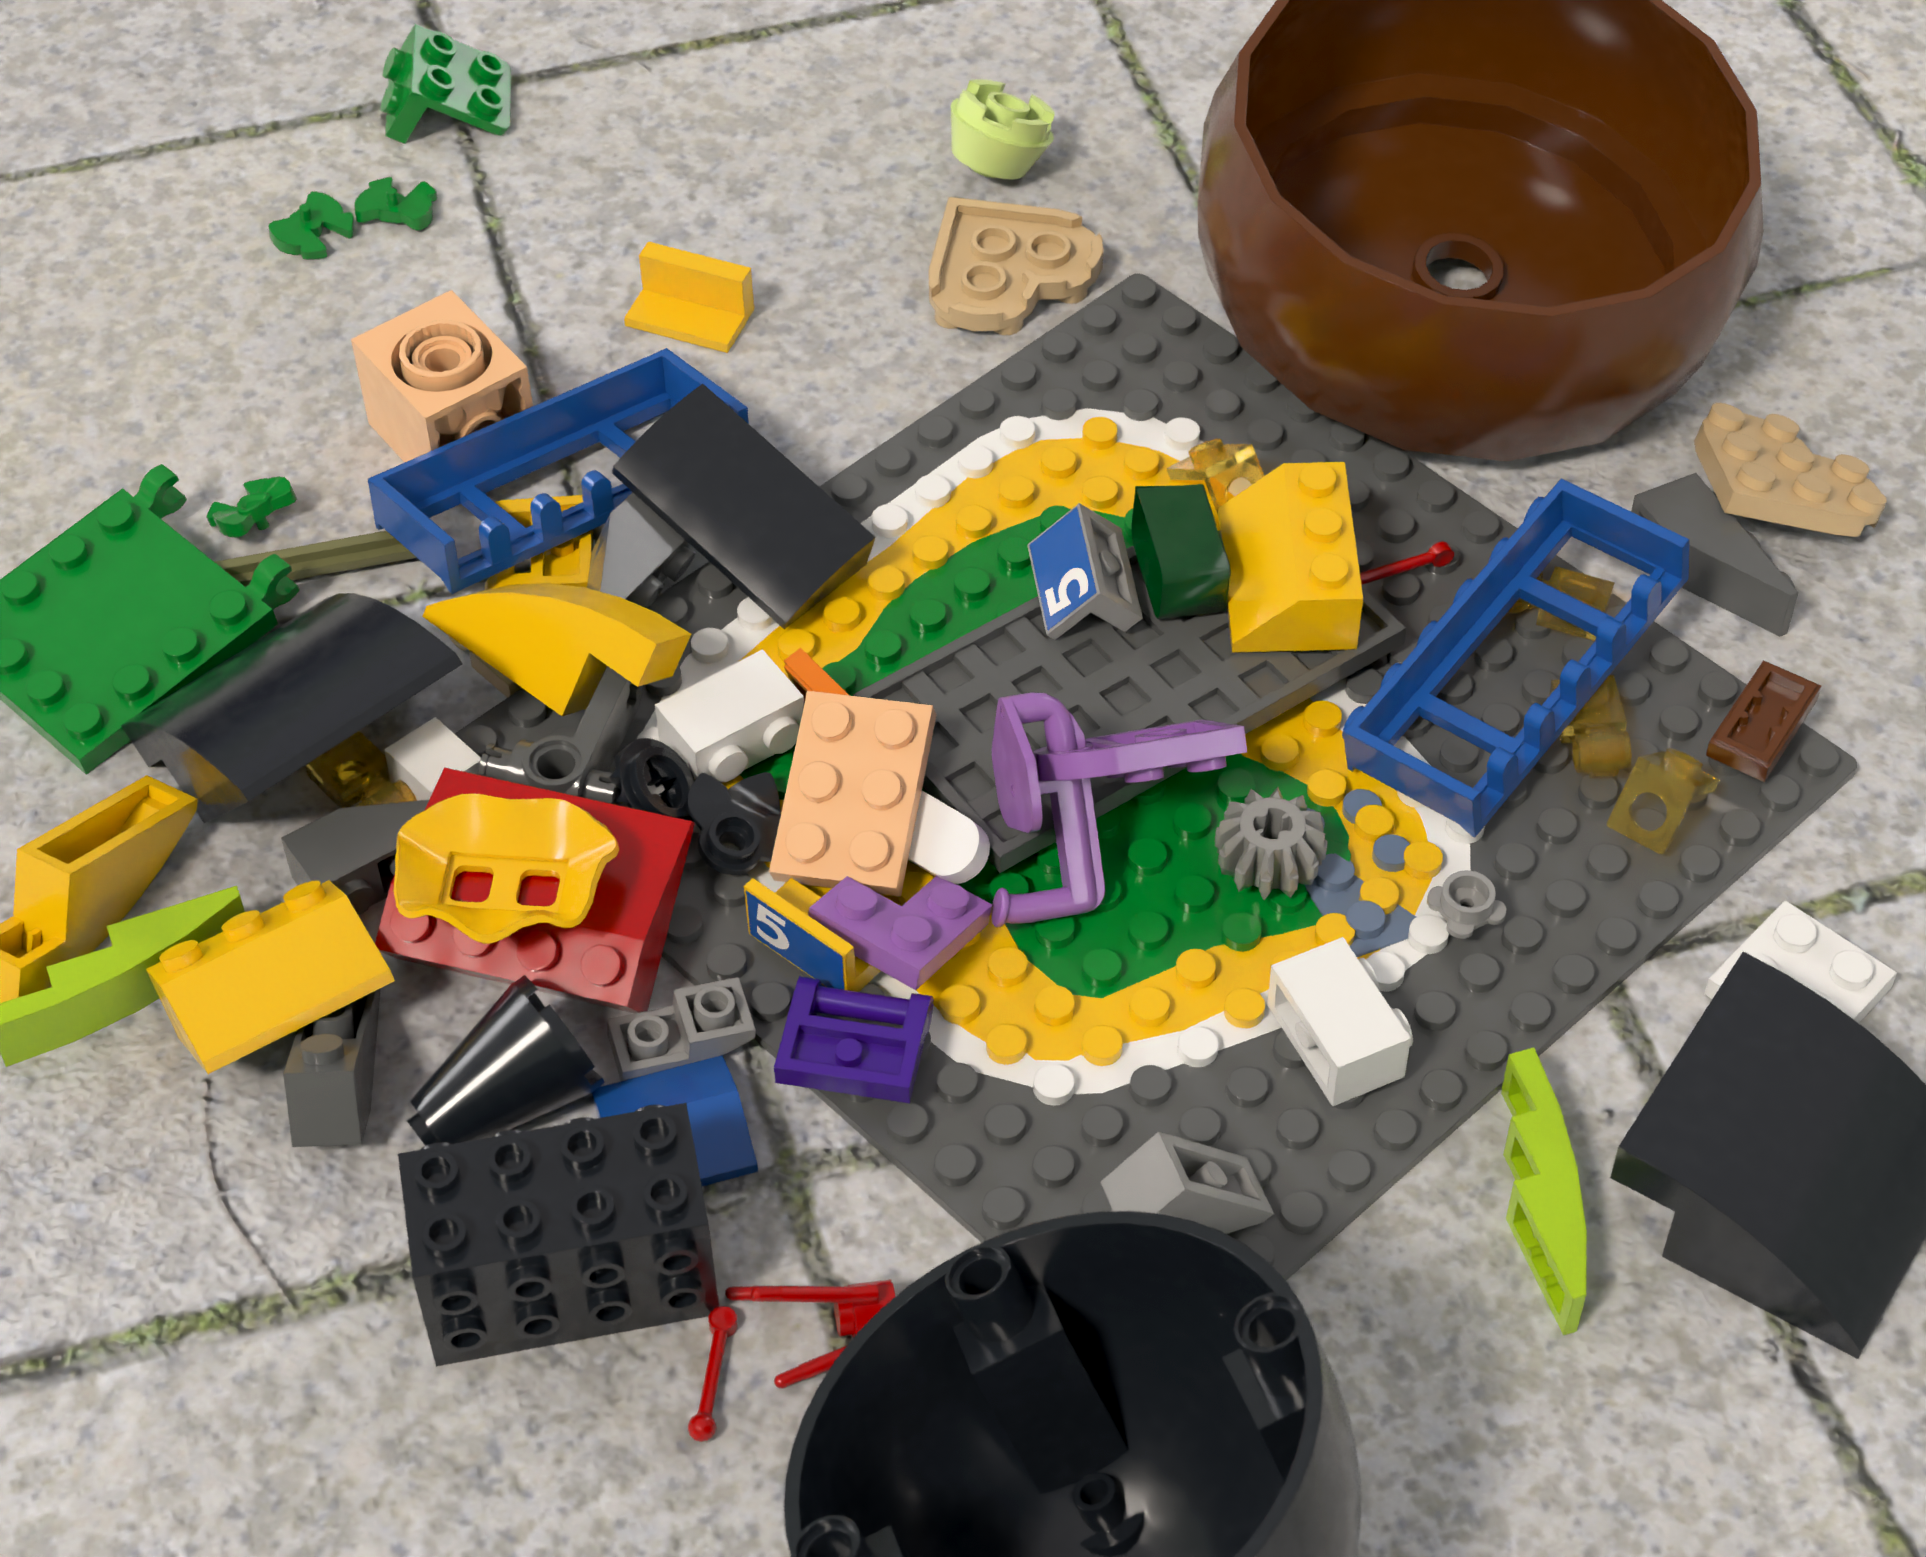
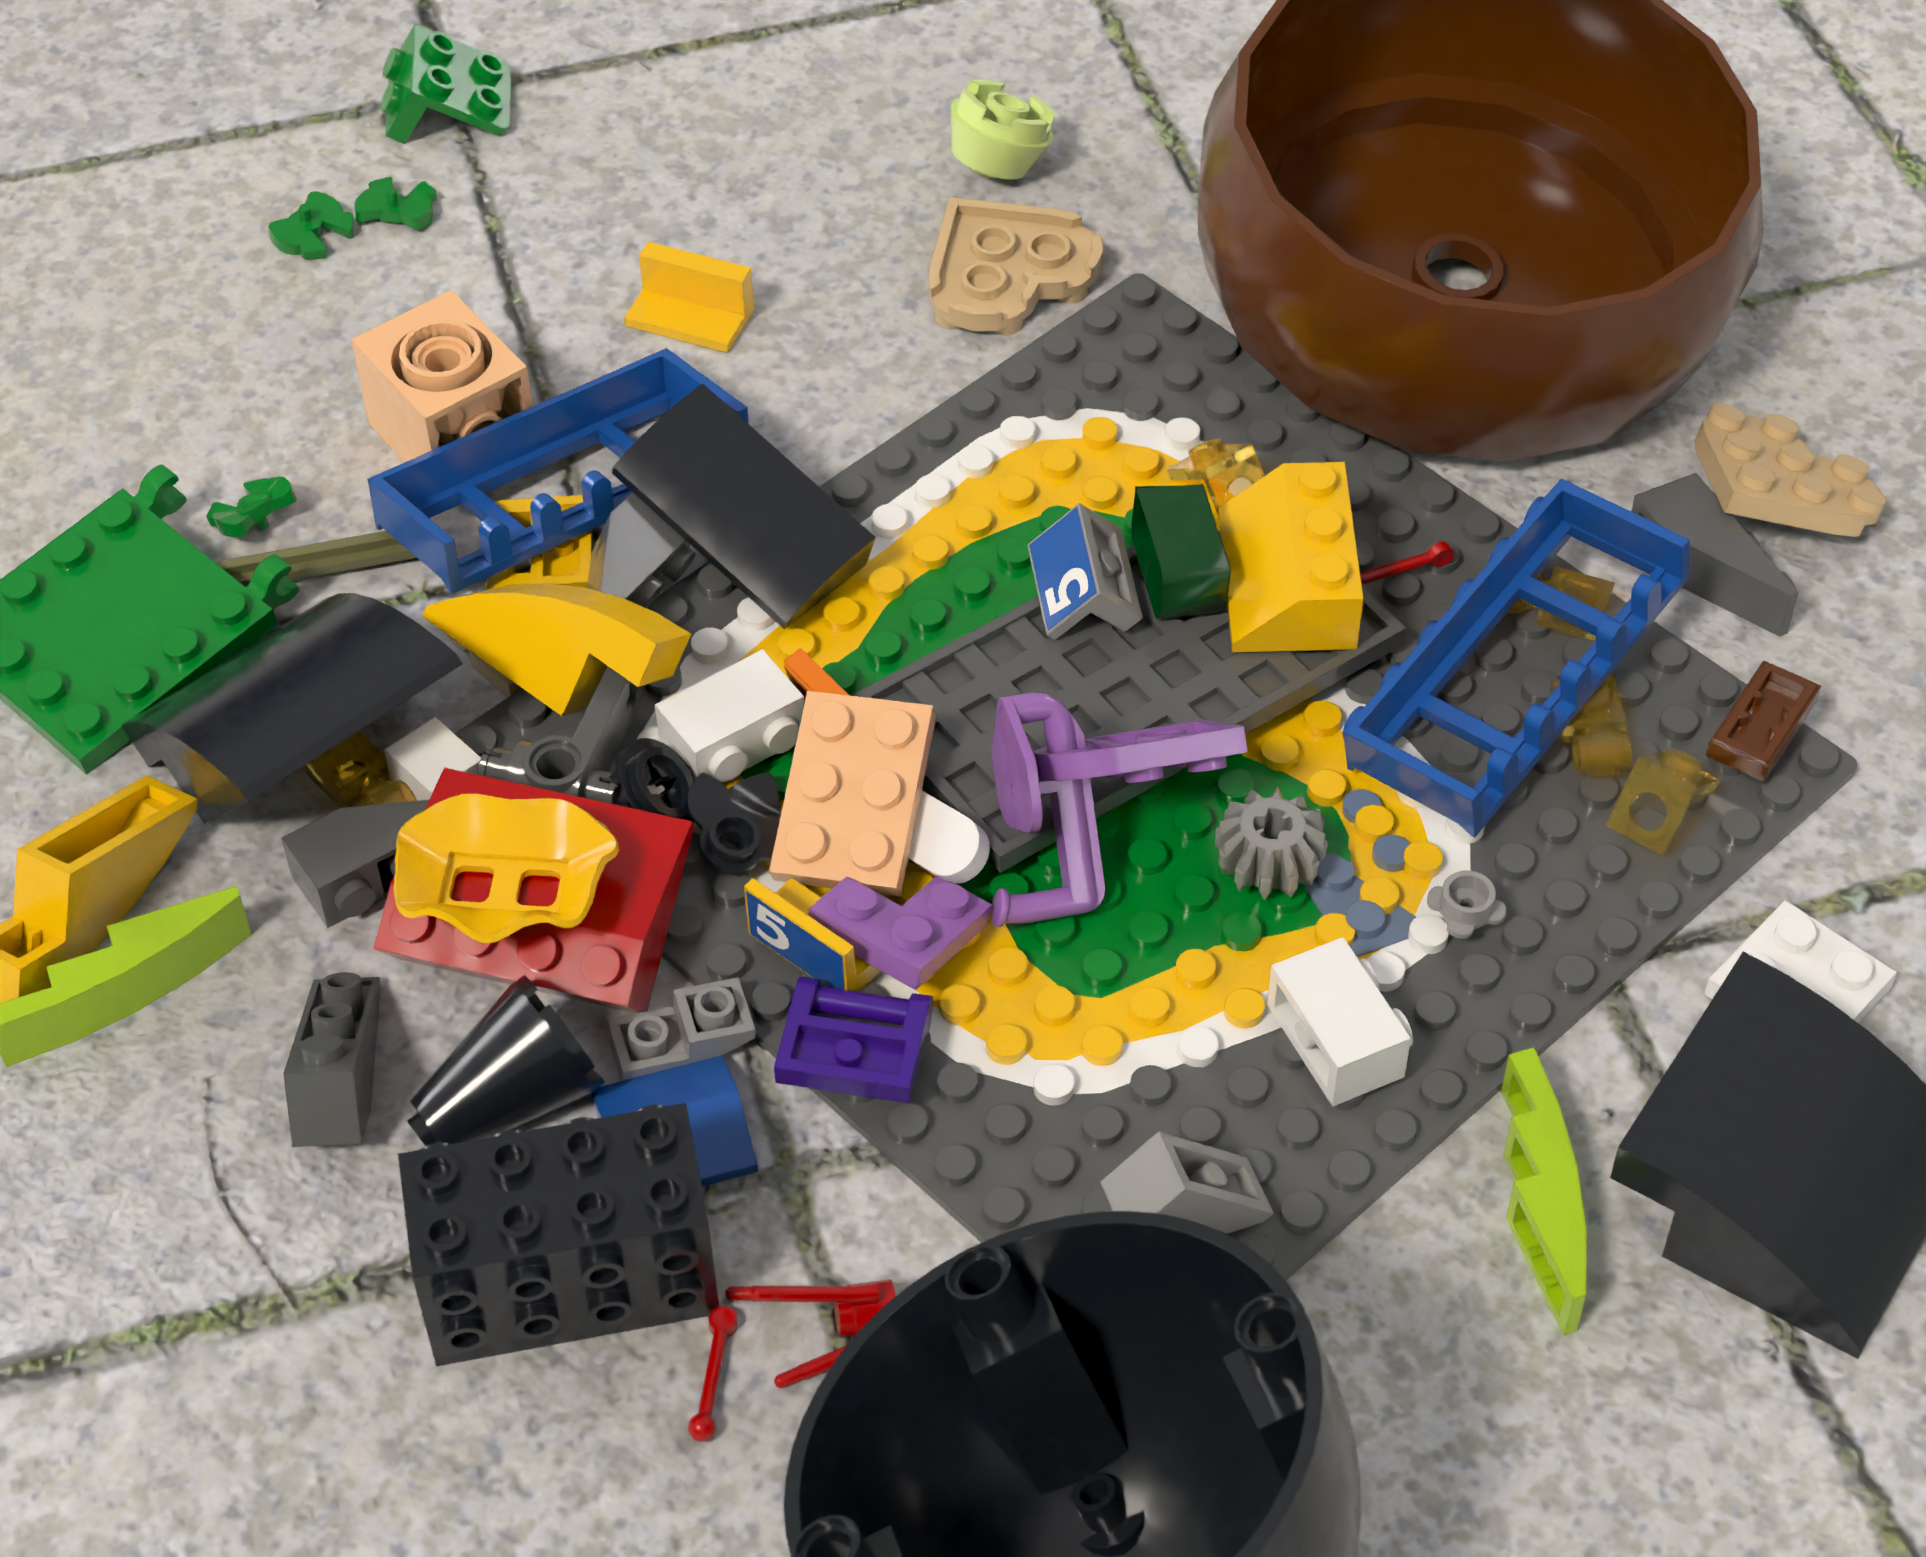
yellow slope [146,880,395,1074] -> none

